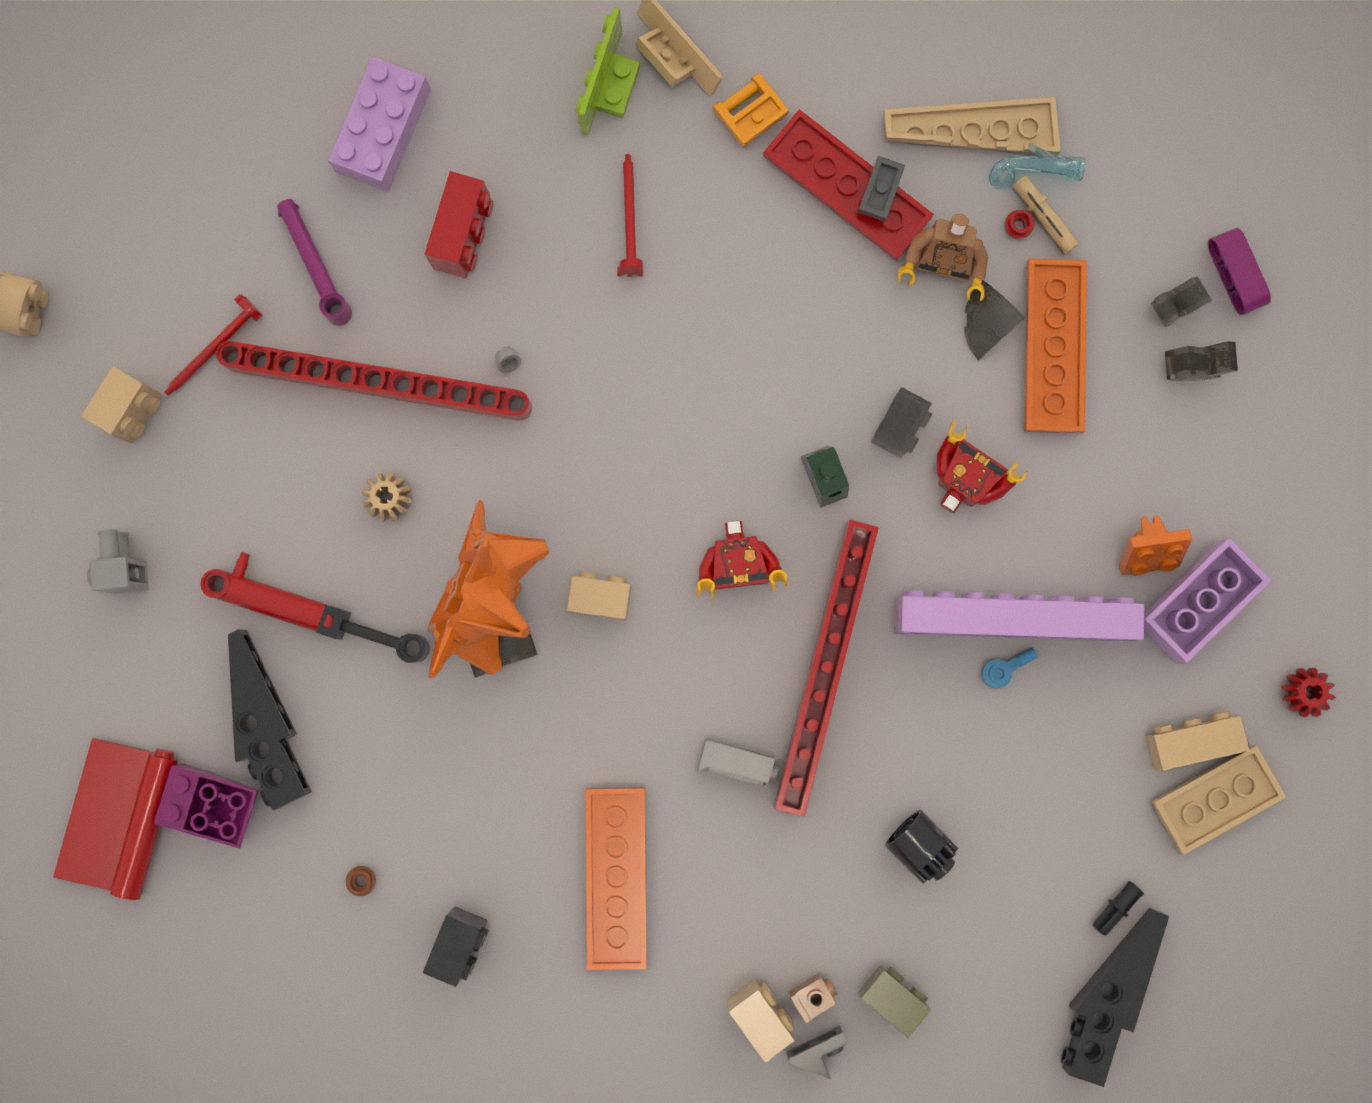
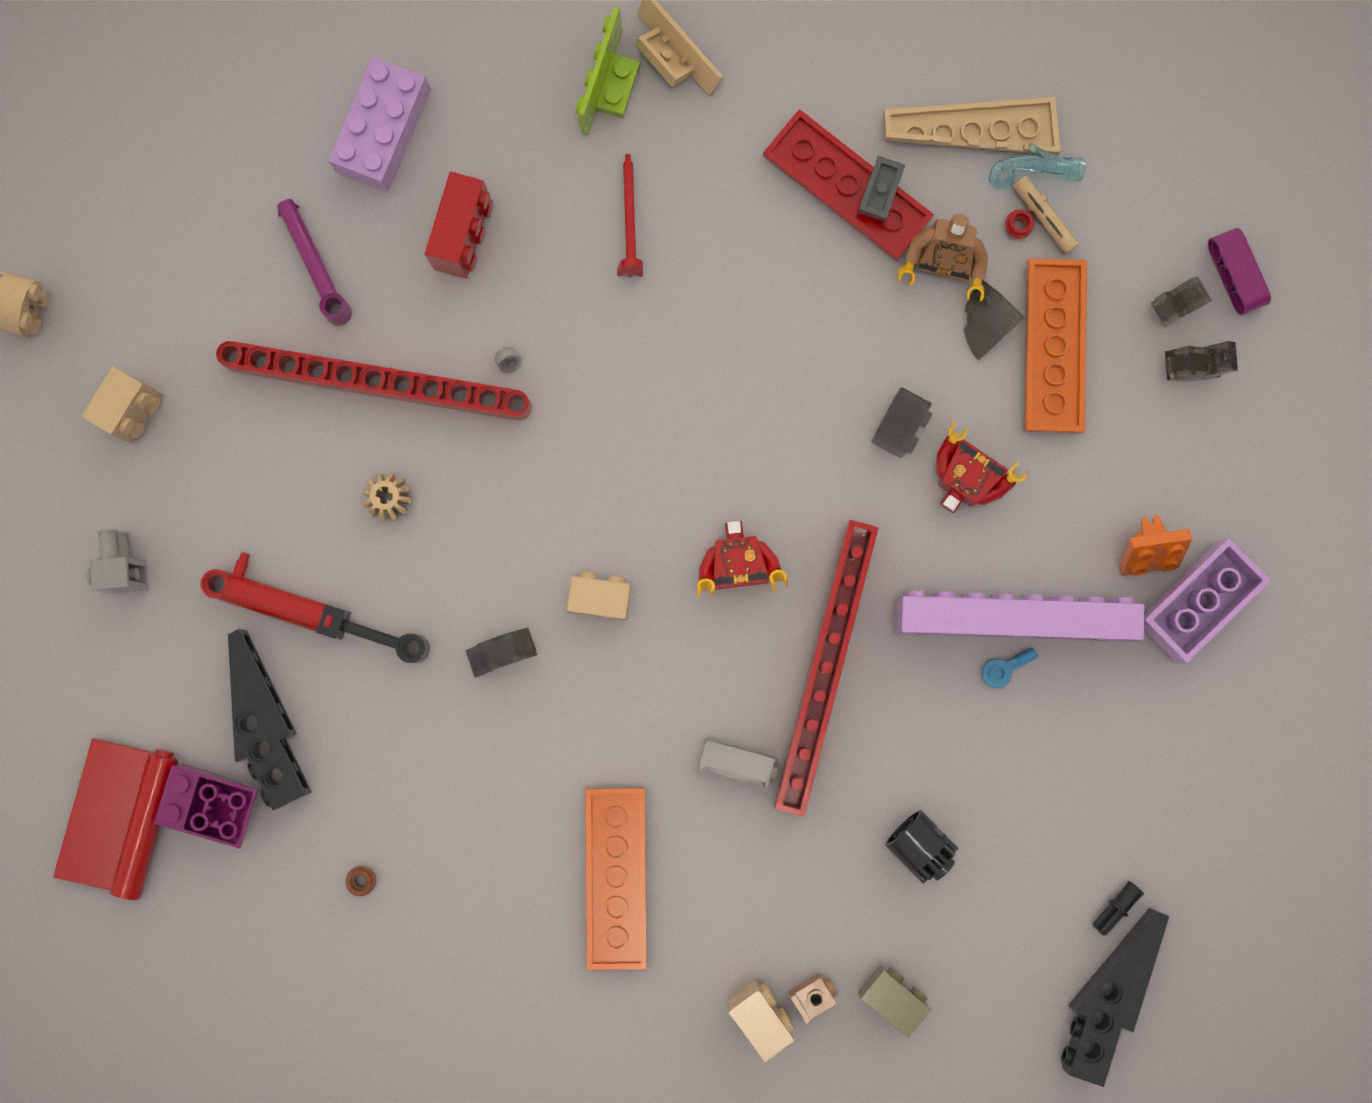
red piece [164,294,263,396] -> none
black brick [422,907,489,987] -> none
orange piece [427,500,549,678] -> none
light orange plate [712,73,789,147] -> none
slope [786,1026,848,1079] -> none
dark green torso [801,446,849,508] -> none
tan brick [1146,711,1250,771] -> none
tan plate [1151,745,1287,855] -> none
red gear [1281,668,1336,717] -> none

